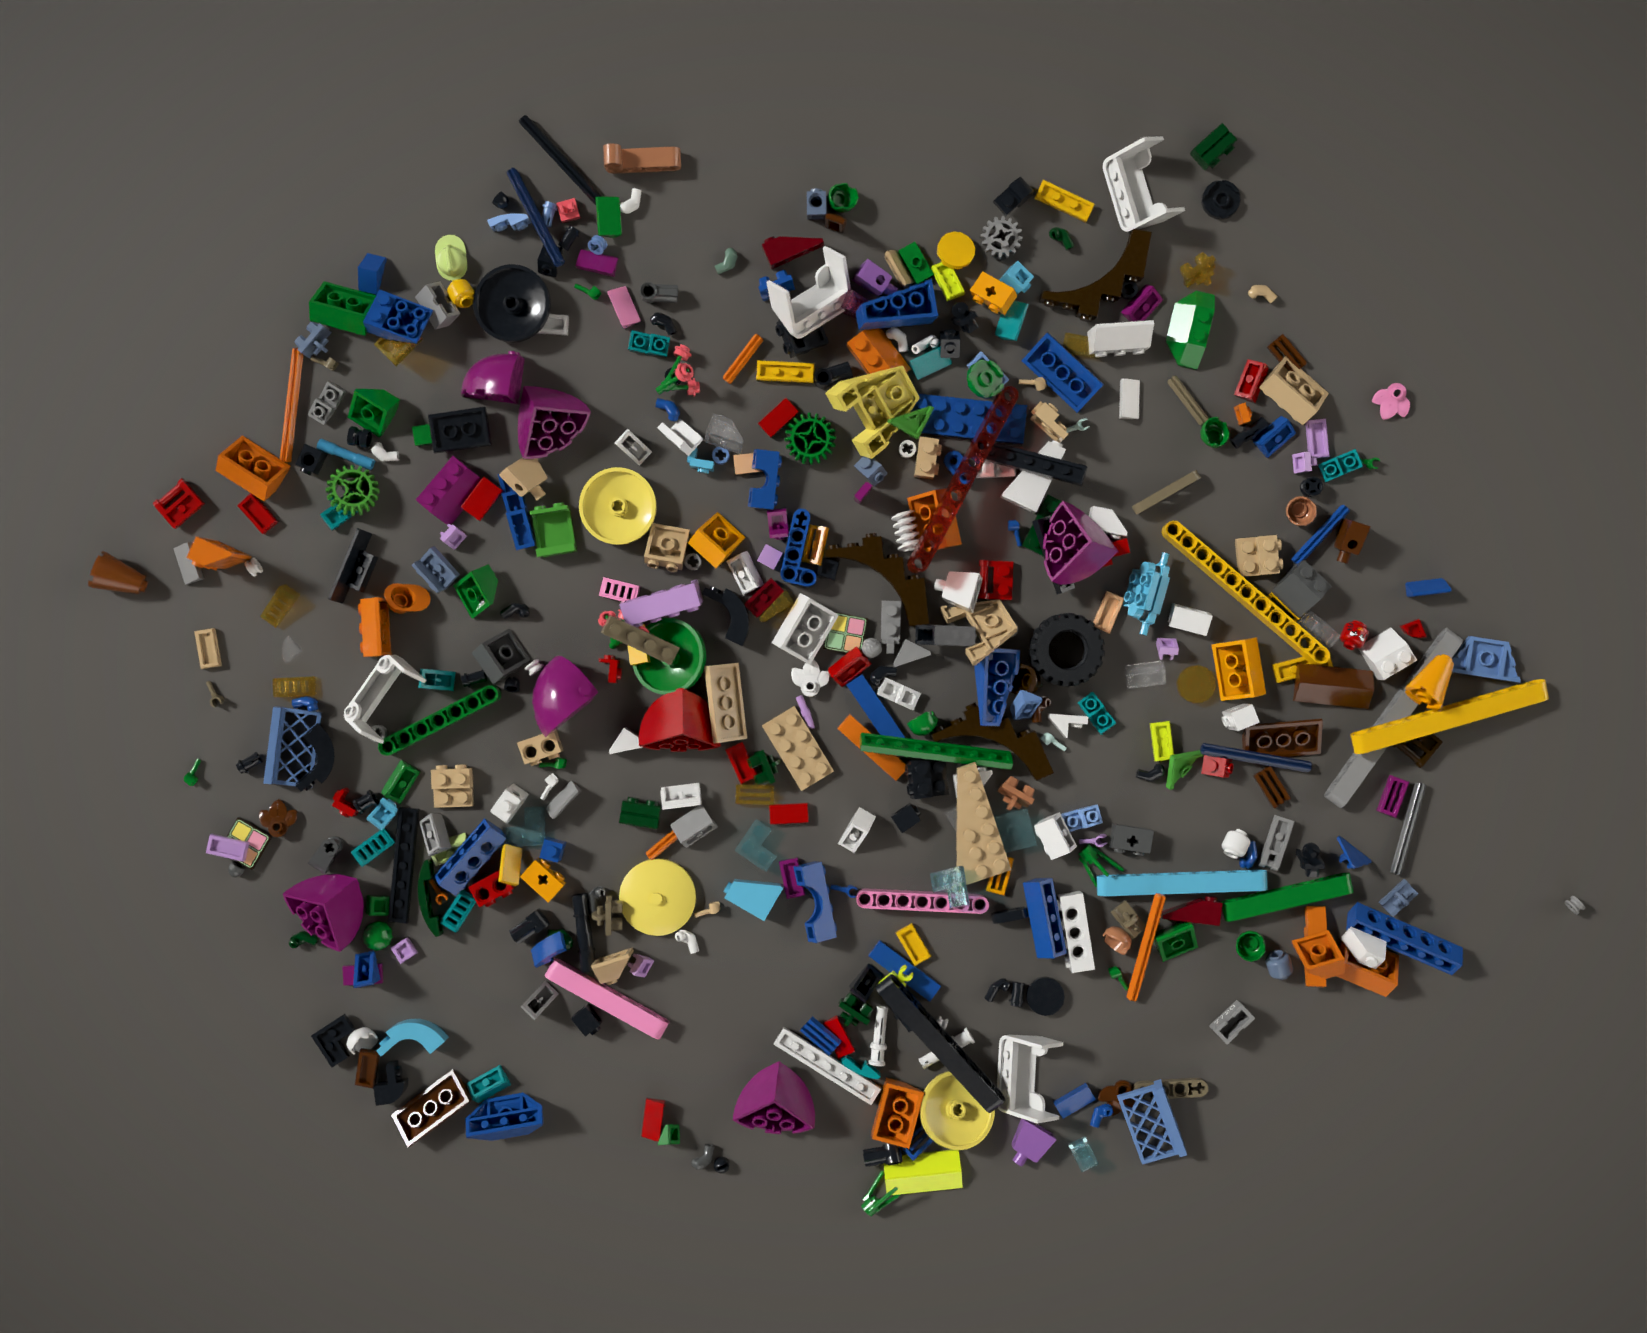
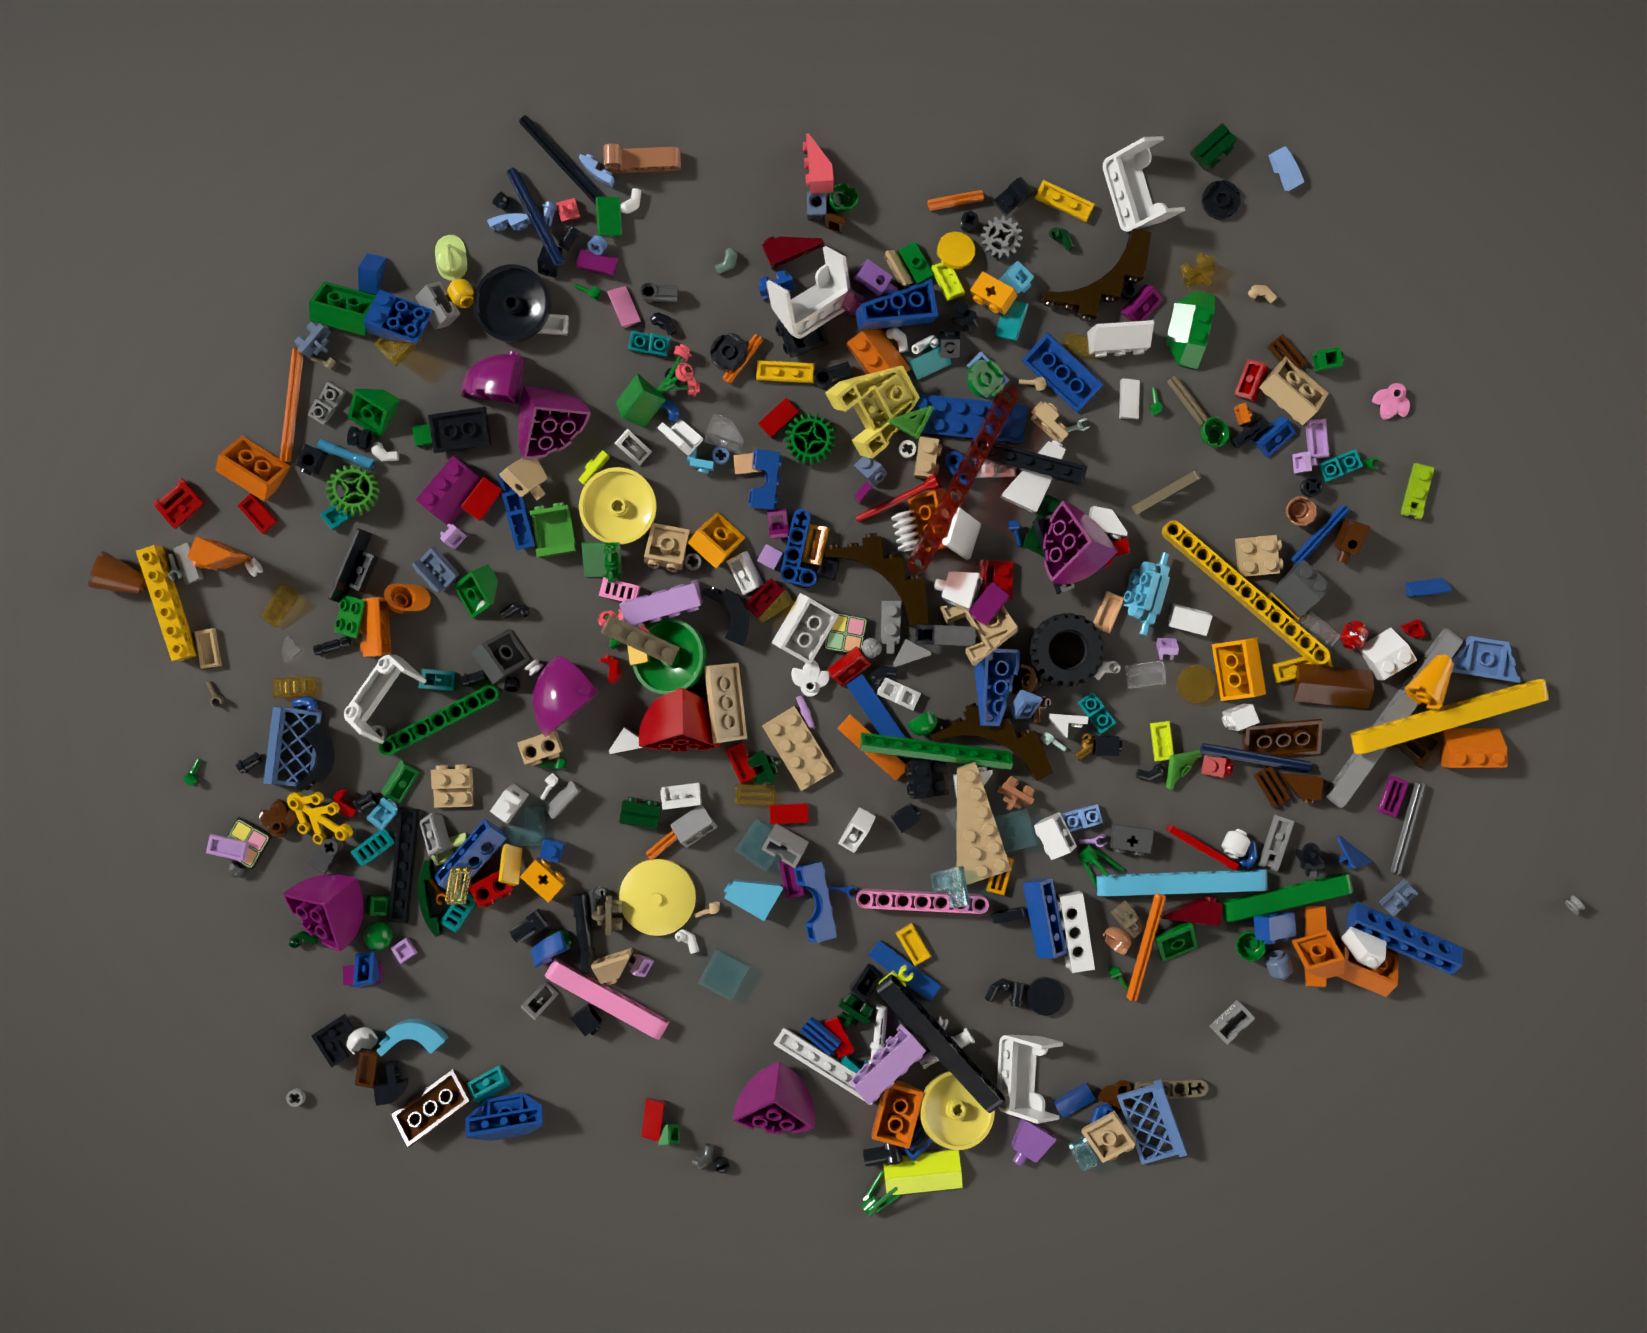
none -> yellow brick [136,545,198,661]
none -> light aqua hand [168,554,182,581]
none -> light grey bush [286,1088,306,1107]
none -> yellow plant [287,792,353,845]
none -> black axle [313,636,352,656]
none -> green hinge [334,595,366,638]
none -> clear yellow tile [445,867,472,905]
none -> neon yellow plate [578,450,610,485]
none -> light blue slope [579,154,615,188]
none -> green hinge [581,542,623,583]
none -> green slope [616,373,667,428]
none -> clear light blue plate [698,948,750,1001]
none -> black tile [710,333,748,372]
none -> light grey brick [761,824,809,868]
none -> coral slope [803,133,834,194]
none -> lavender wedge [849,1024,926,1105]
none -> red piece [856,474,941,522]
none -> orange axle [927,190,984,211]
none -> white piece [942,507,981,560]
none -> black bush [960,211,979,233]
none -> magenta slope [969,582,1009,626]
none -> pearl gold arm [1074,733,1094,761]
none -> tan plate [1081,1111,1136,1163]
none -> white arm [1093,661,1121,680]
none -> black brick [1093,736,1122,756]
none -> green hand [1149,387,1162,416]
none -> red tile [1166,824,1239,870]
none -> blue brick [1254,911,1296,944]
none -> light blue slope [1268,146,1304,191]
none -> reddish brown slope [1280,773,1323,803]
none -> green brick [1312,347,1344,373]
none -> lime plate [1401,463,1435,520]
none -> orange slope [1441,728,1507,768]

